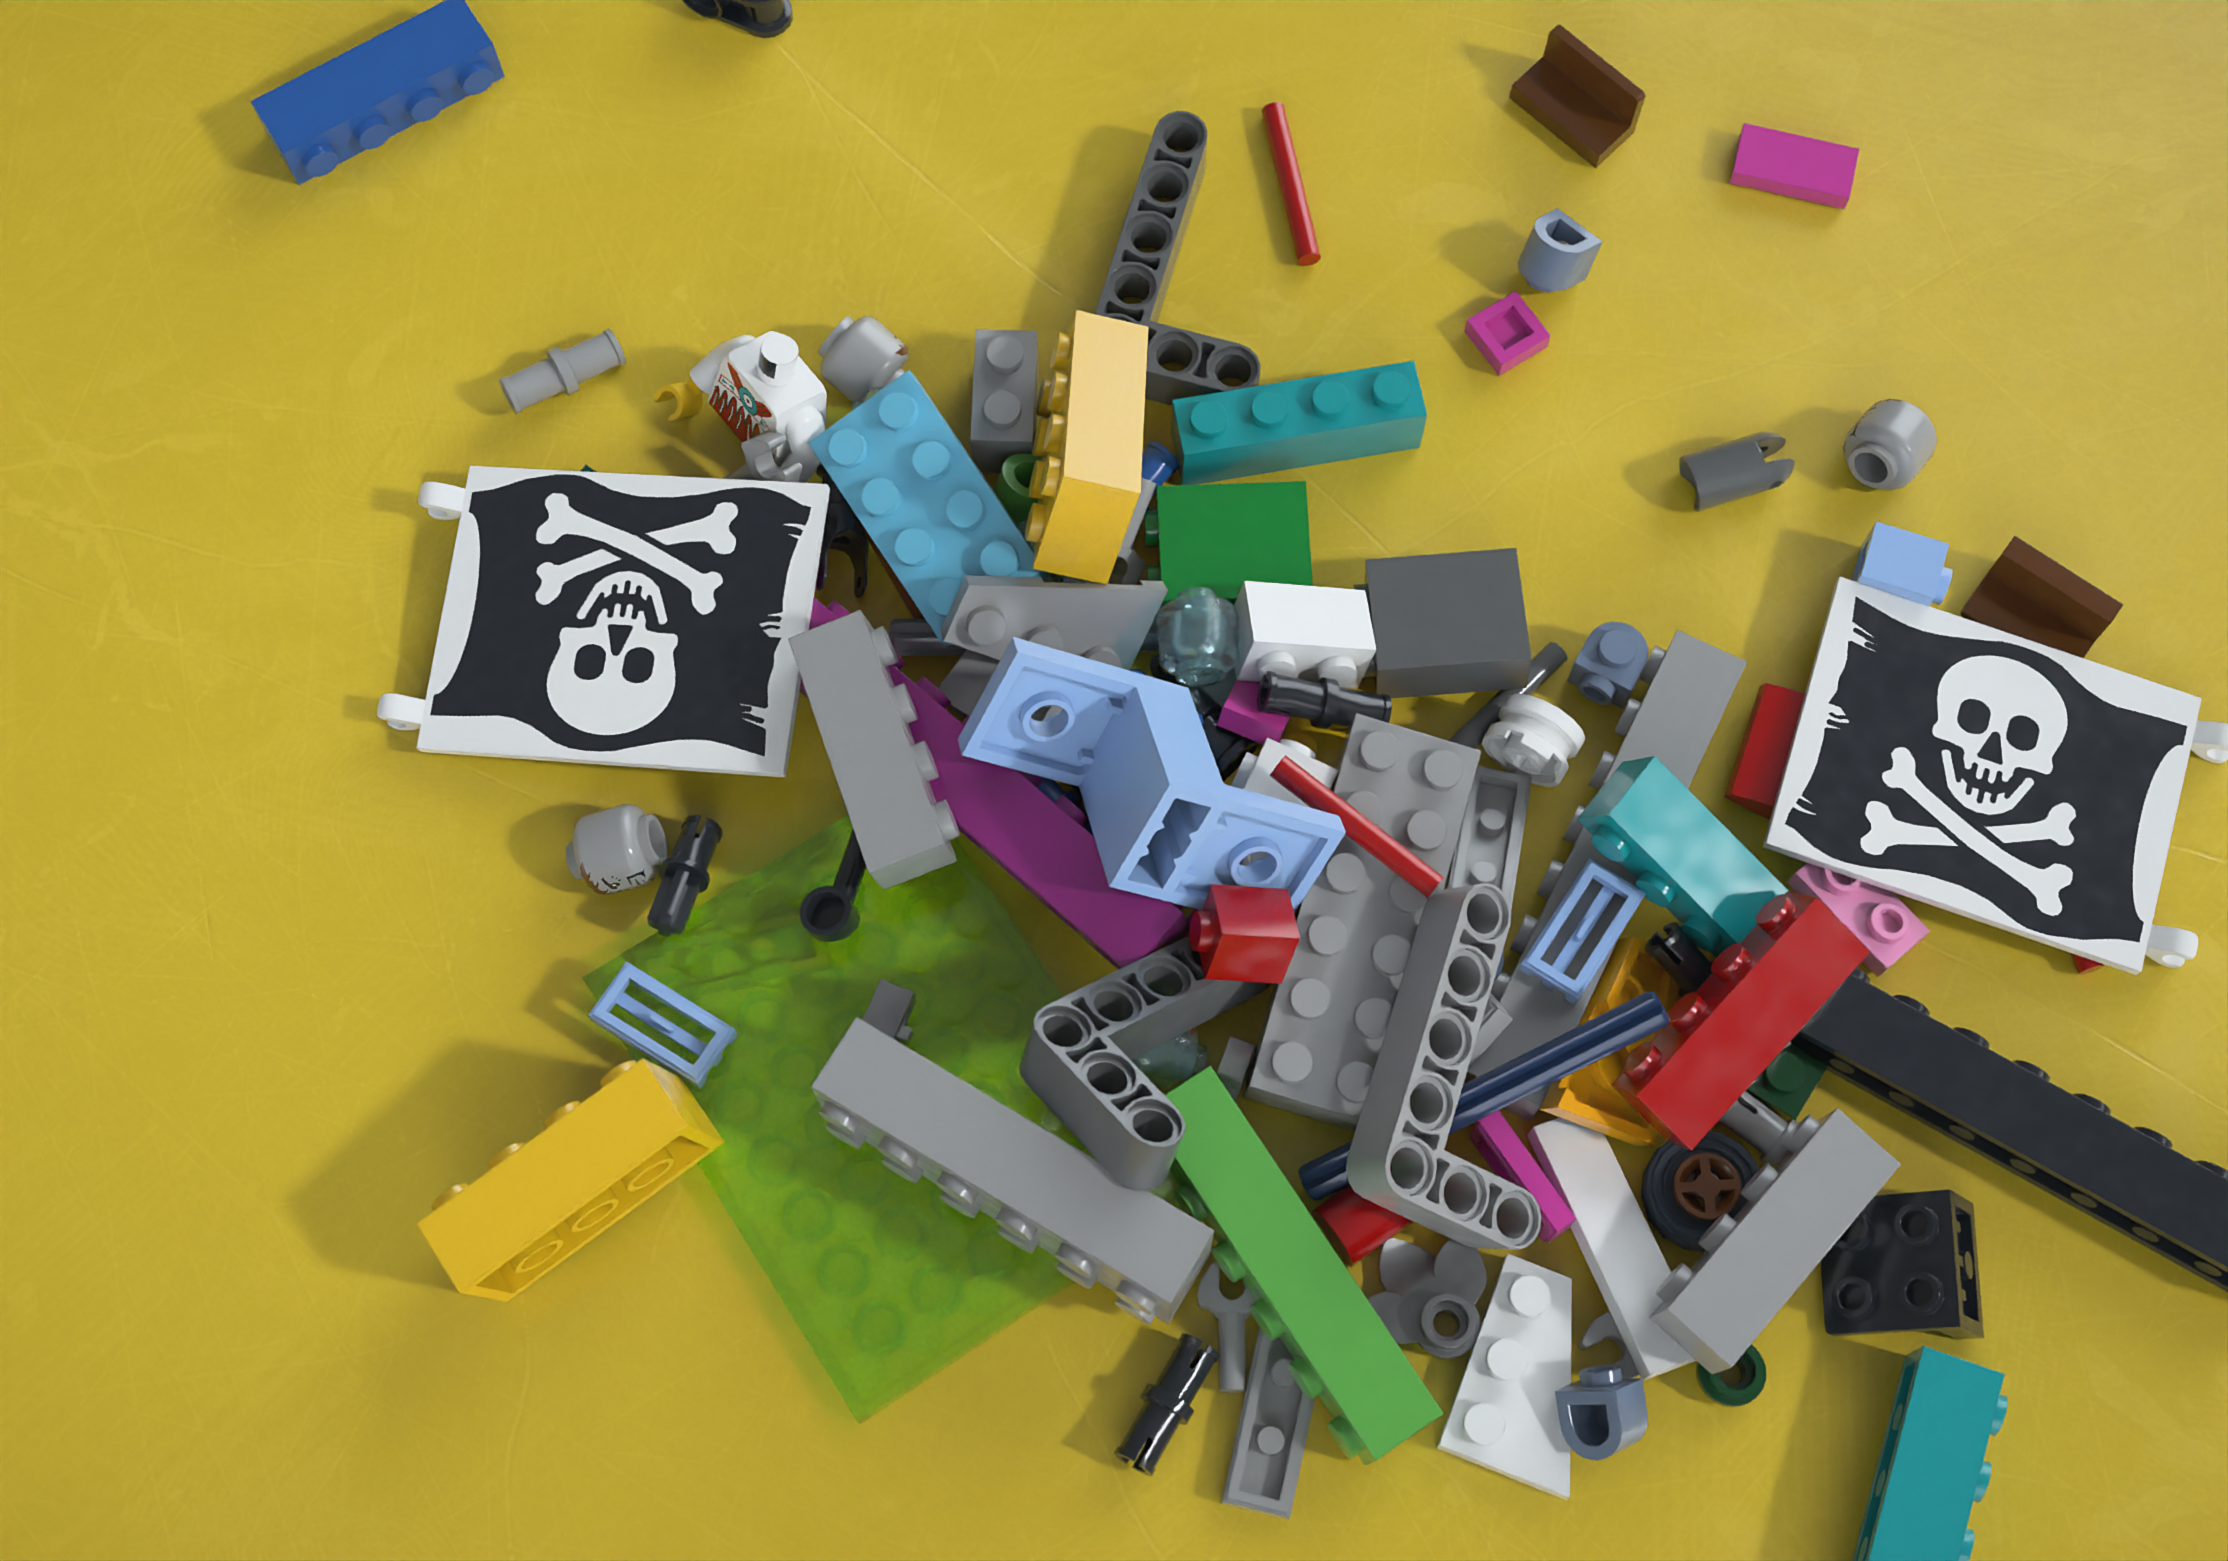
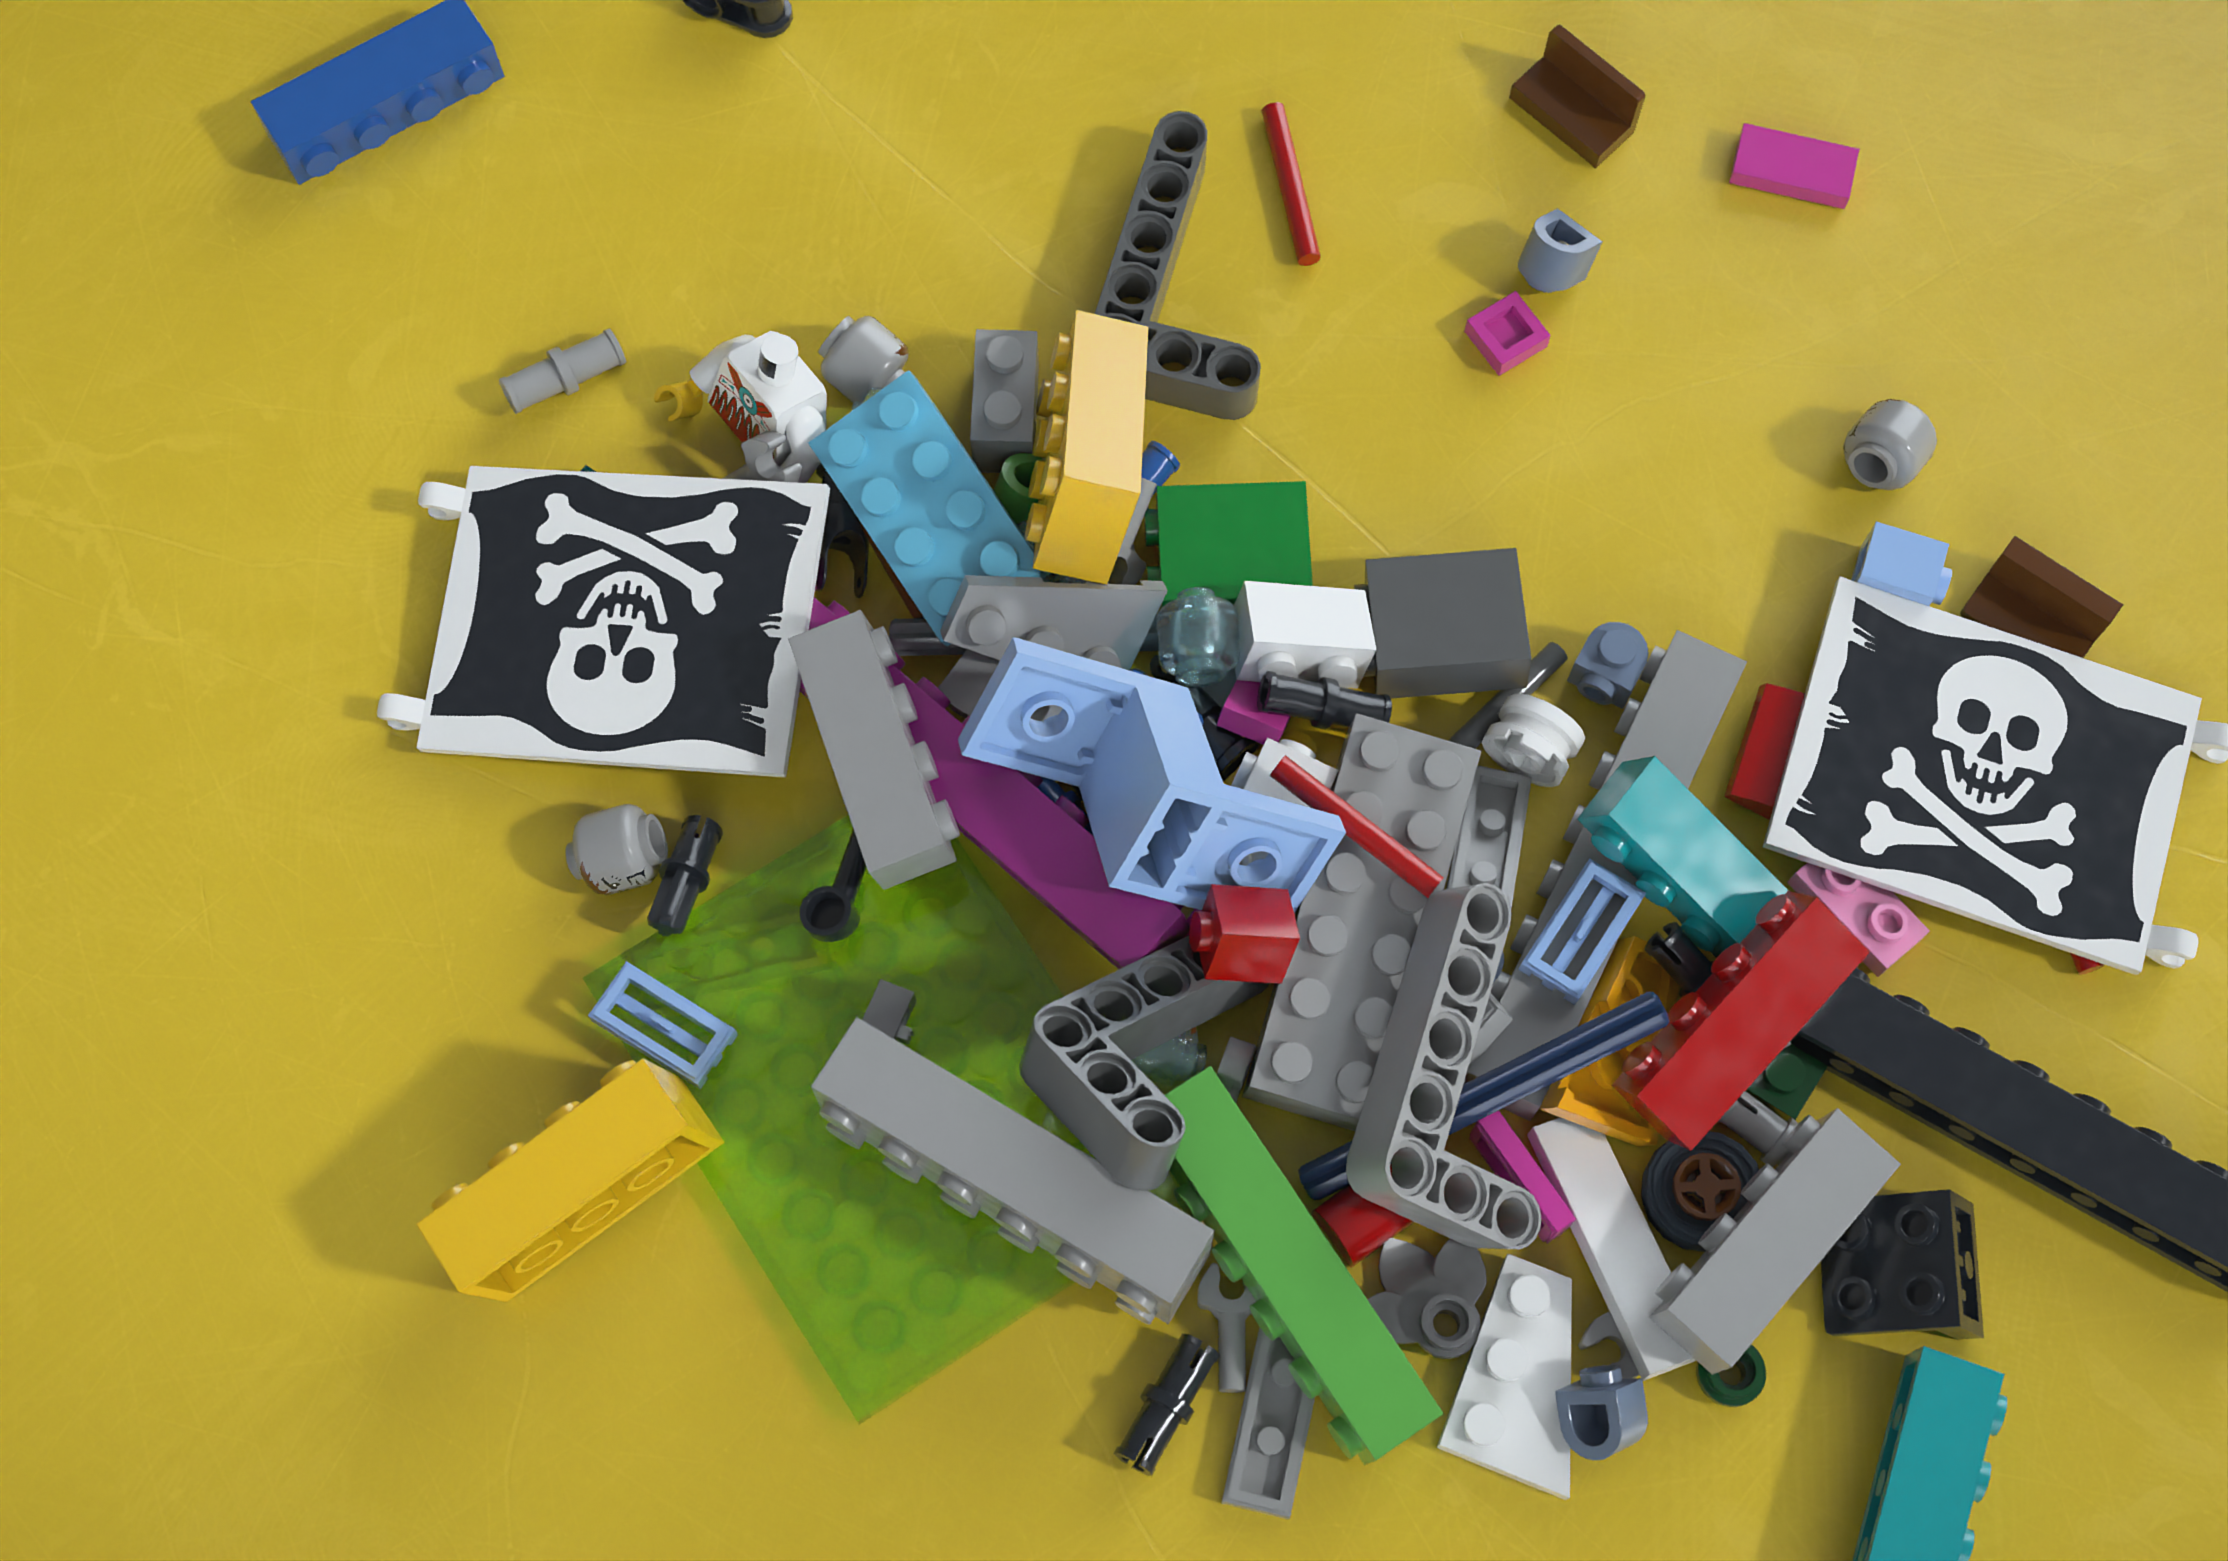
teal brick [1171,361,1427,485] -> none
dark grey piece [1679,432,1795,512] -> none

